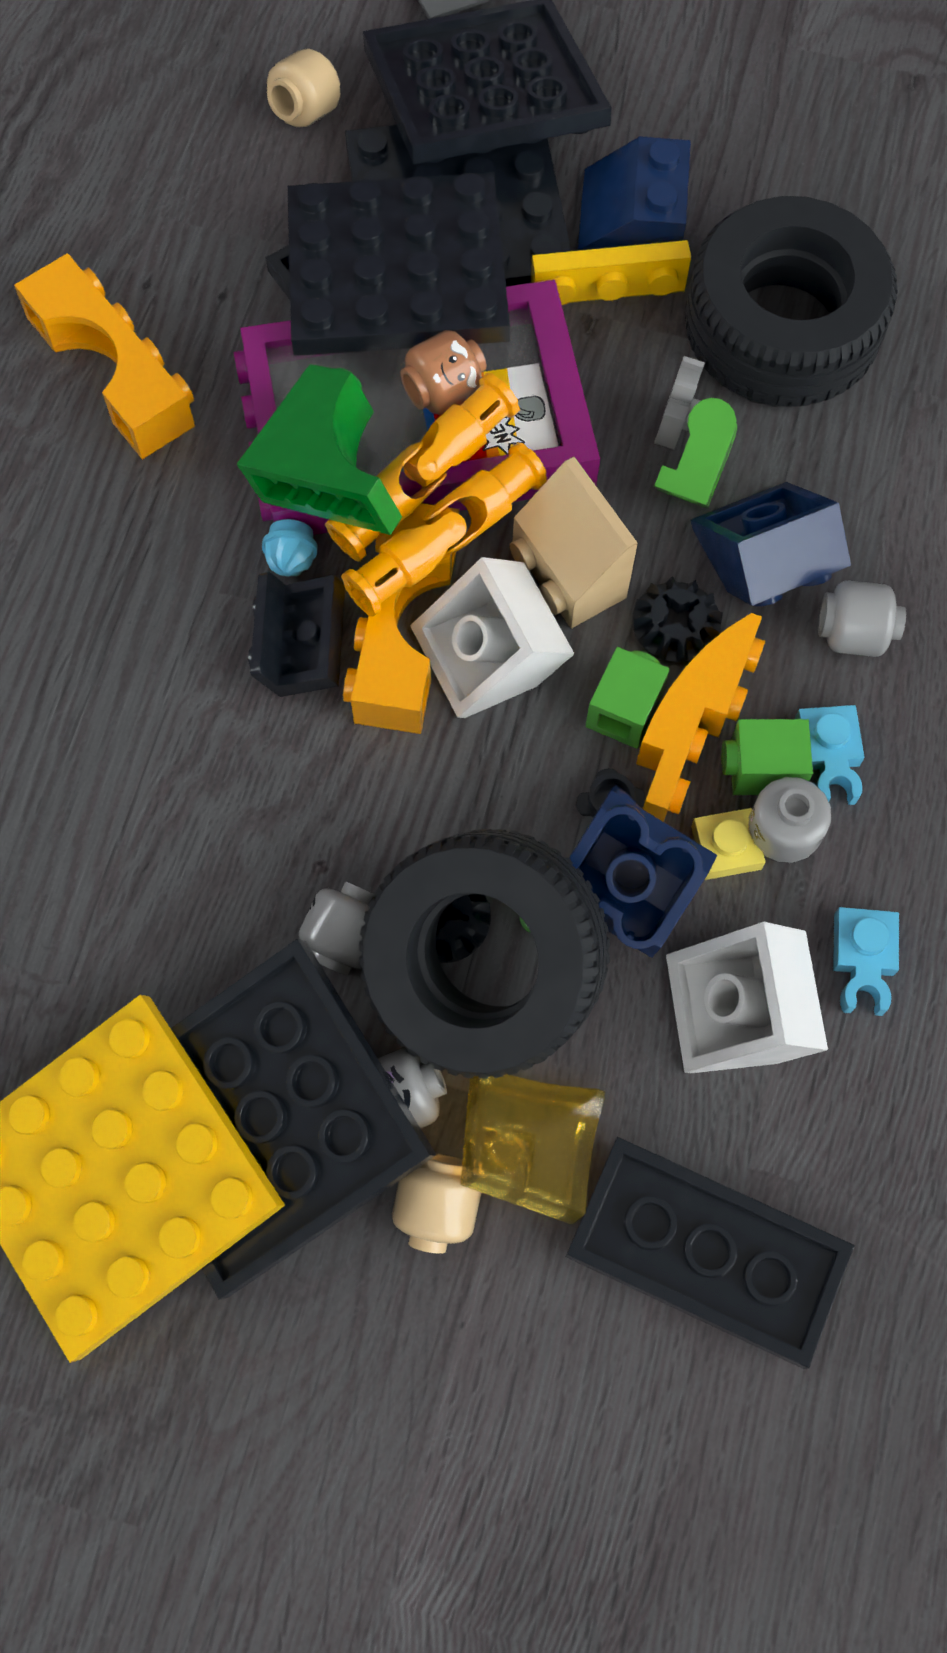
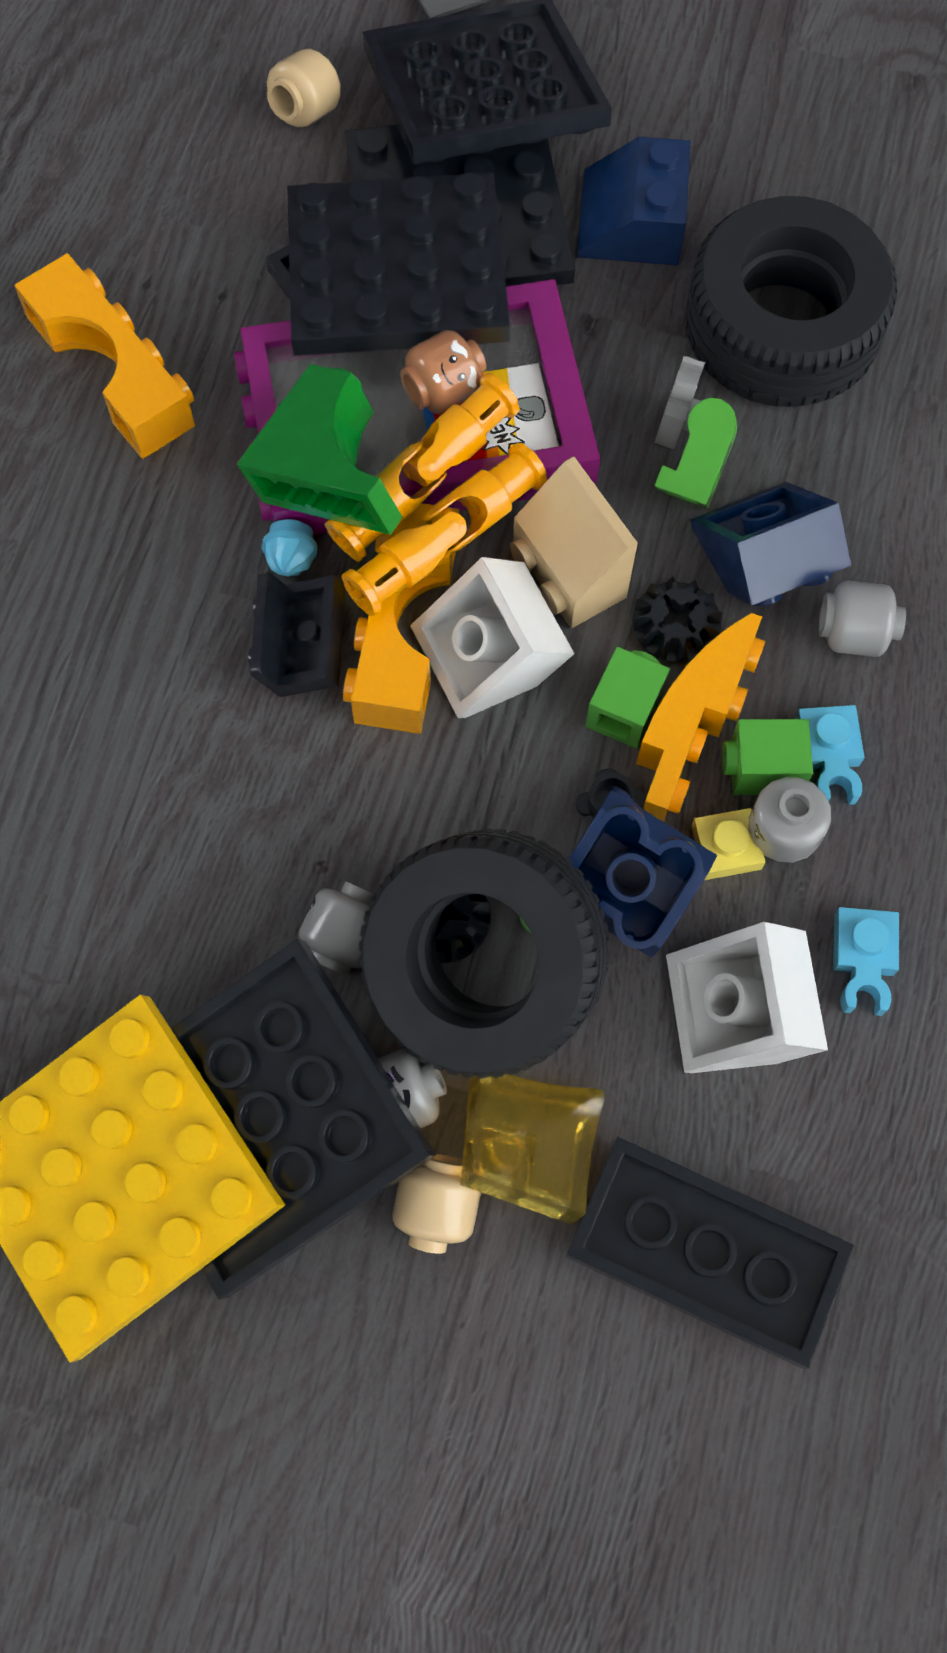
yellow plate [531,240,691,305] -> none

